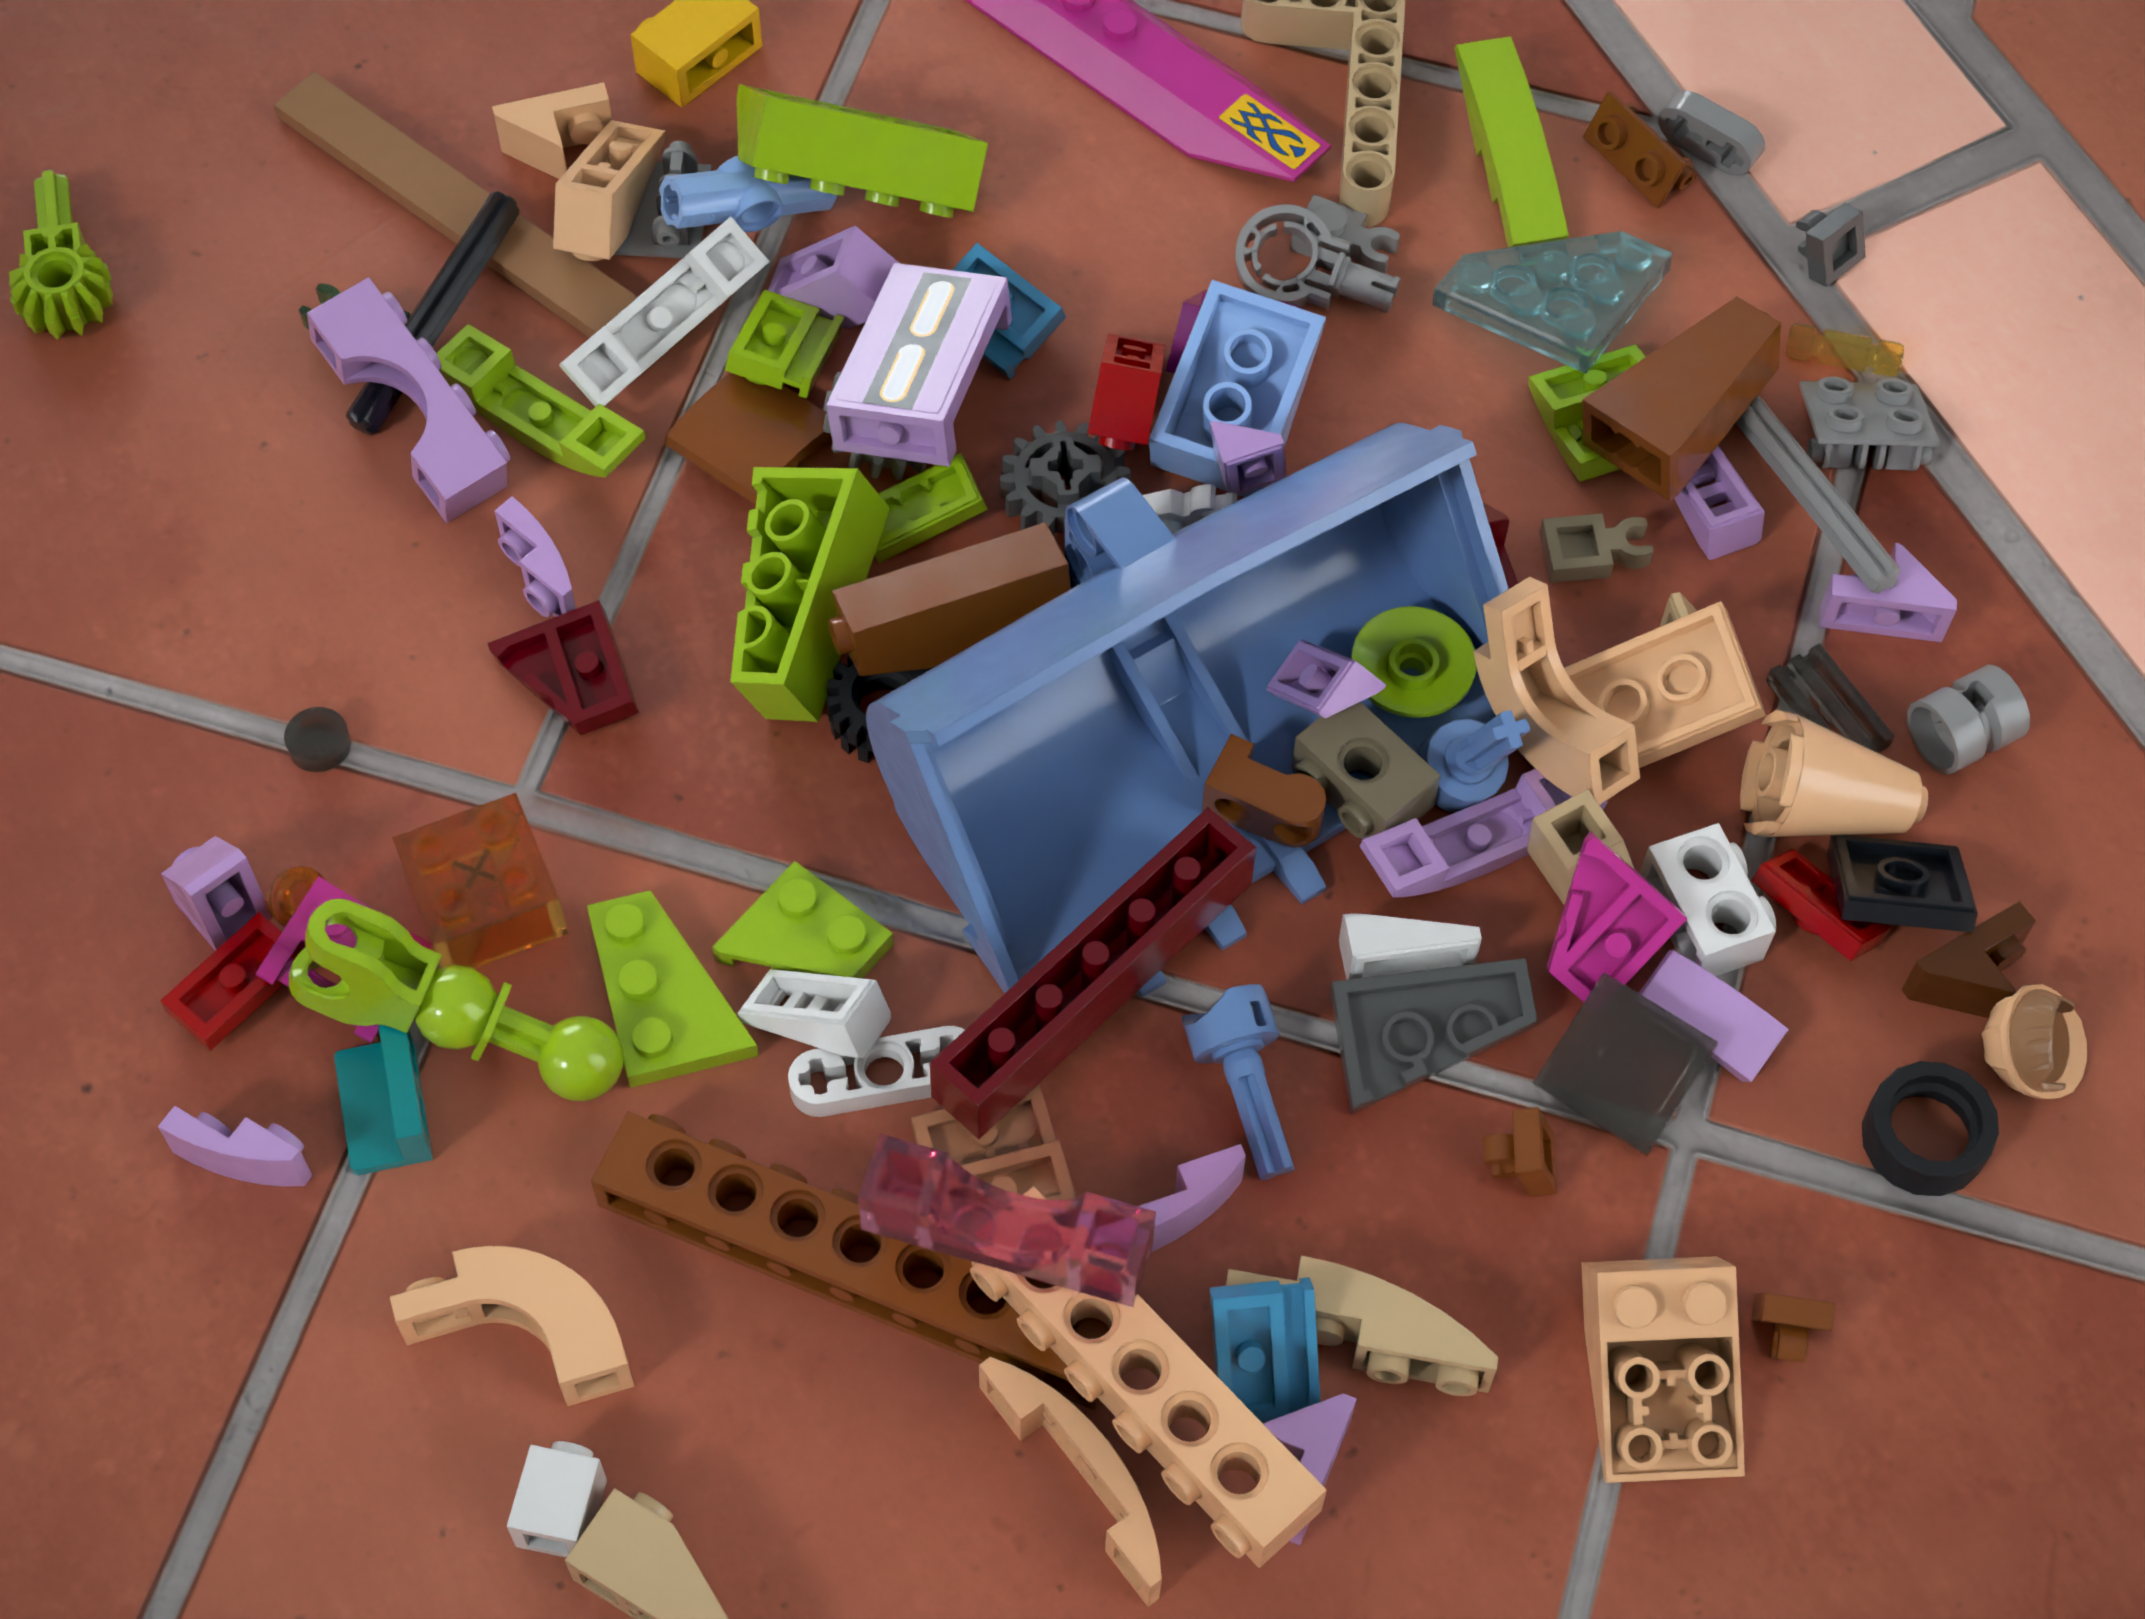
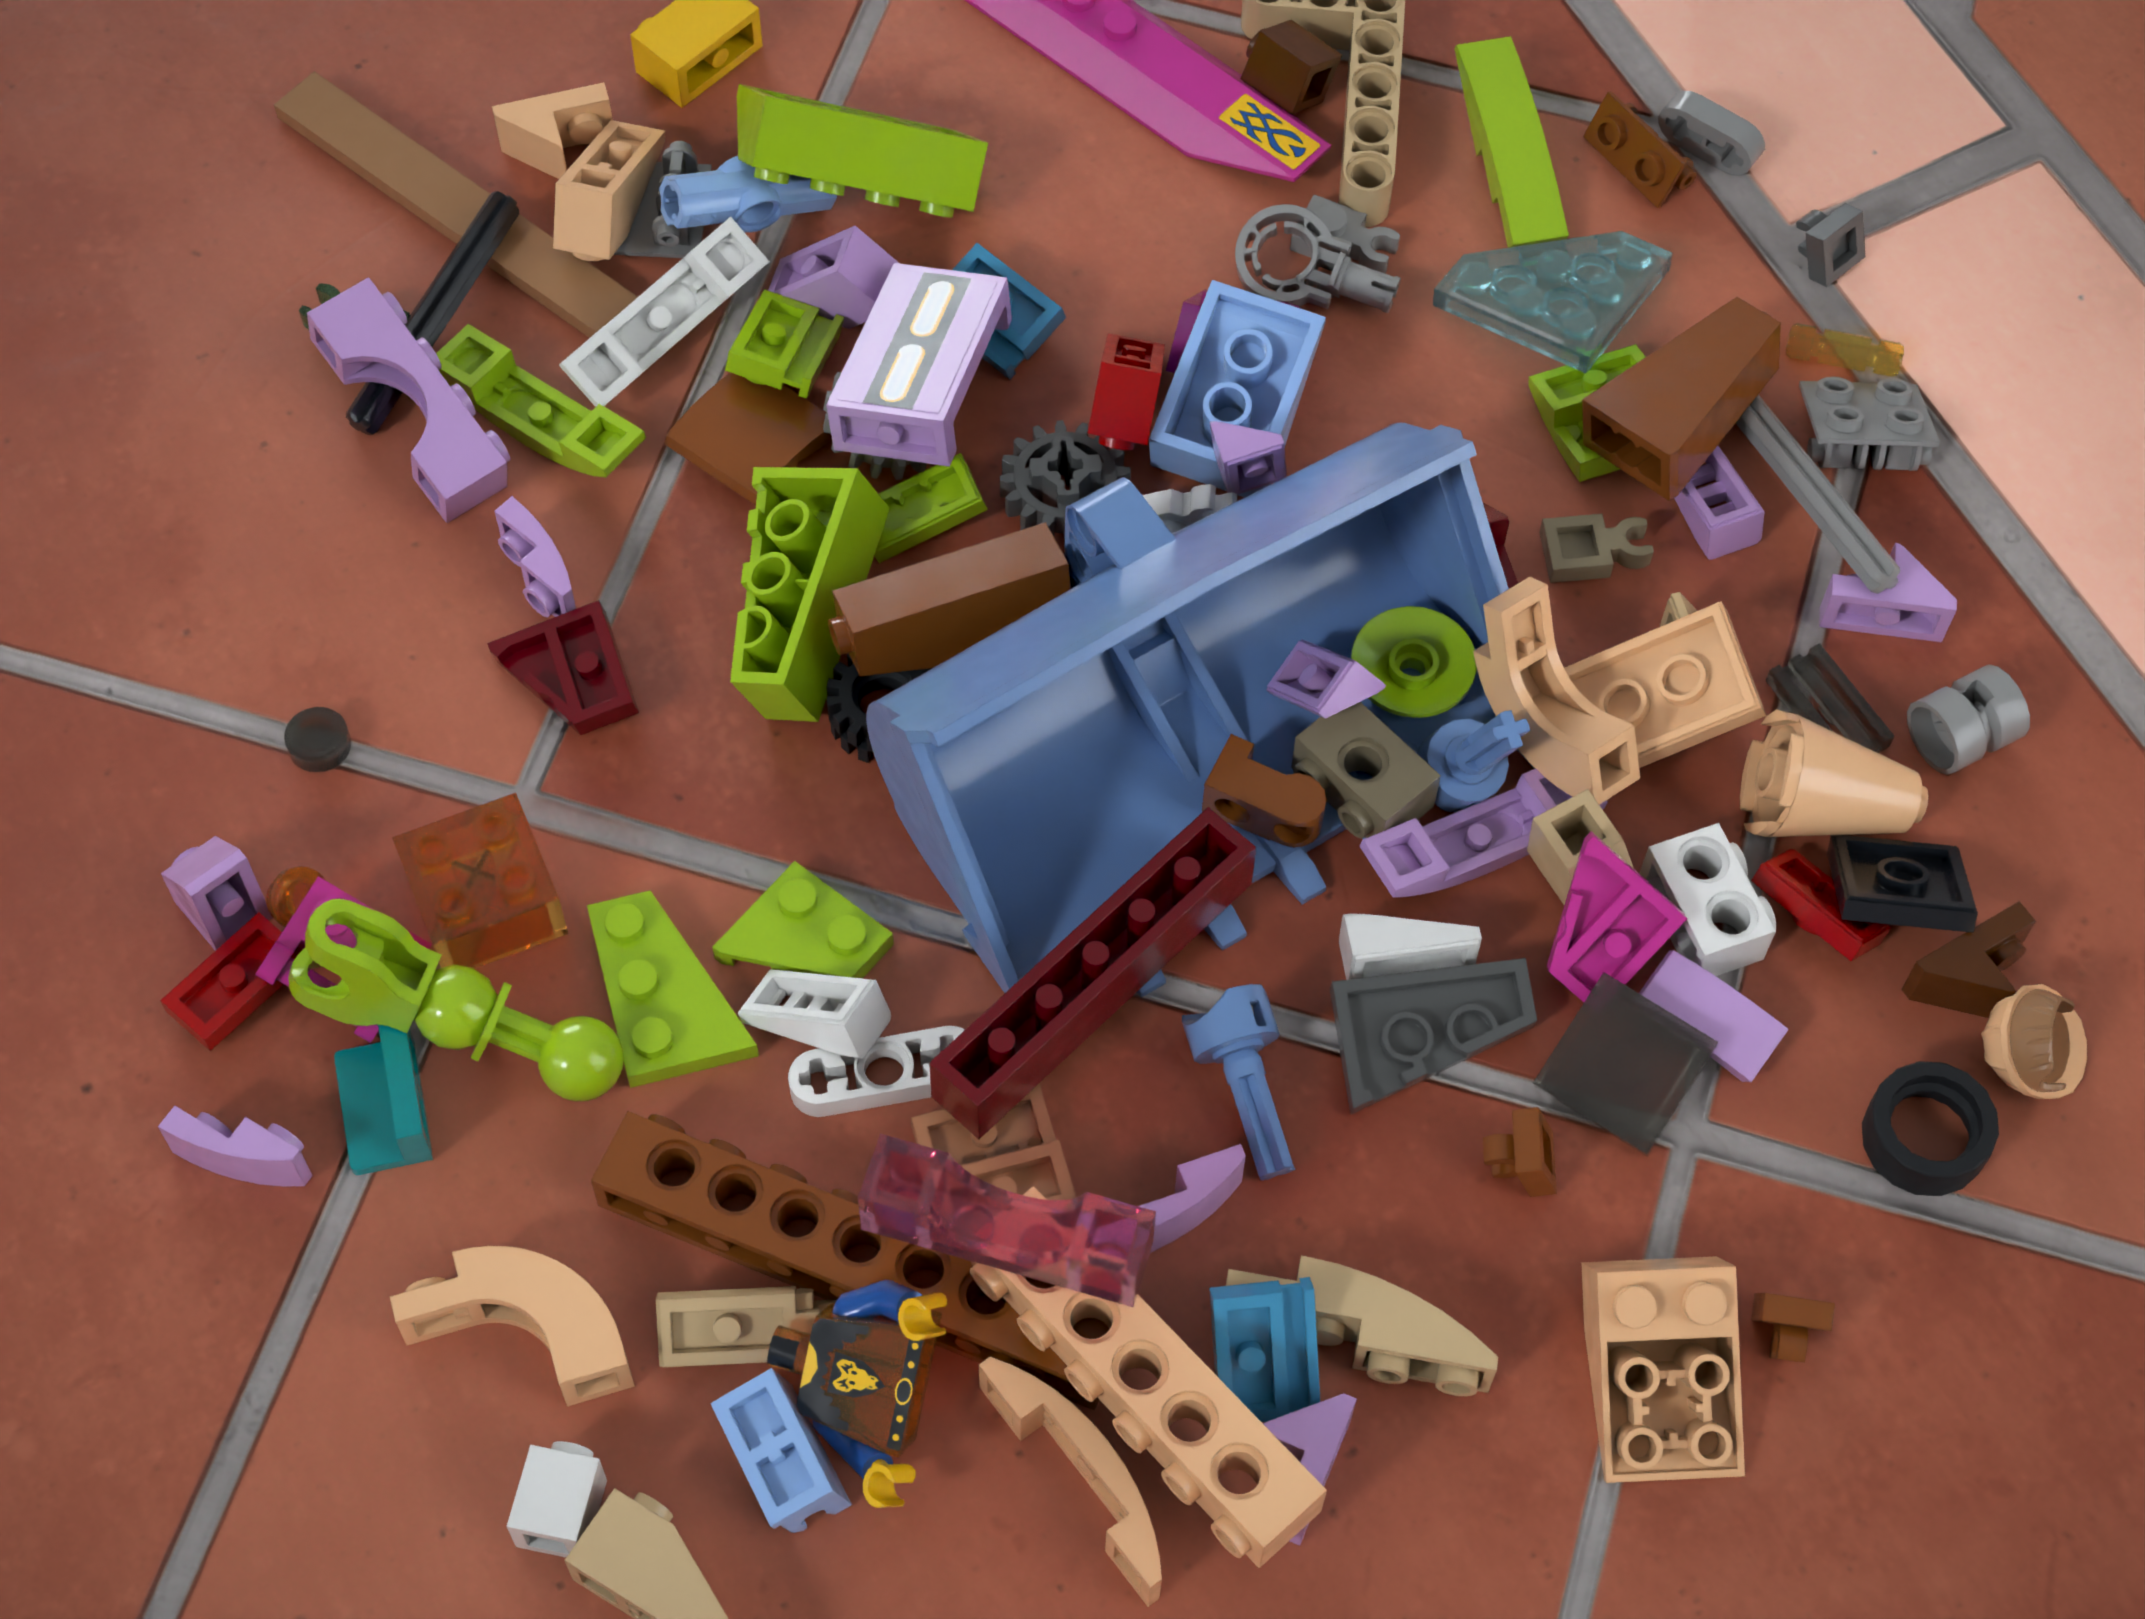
lime gear [8,170,113,340] -> none
none -> tan hinge [656,1286,837,1367]
none -> light blue hinge [710,1368,852,1533]
none -> torso [767,1280,947,1508]
none -> reddish brown brick [1240,20,1342,115]

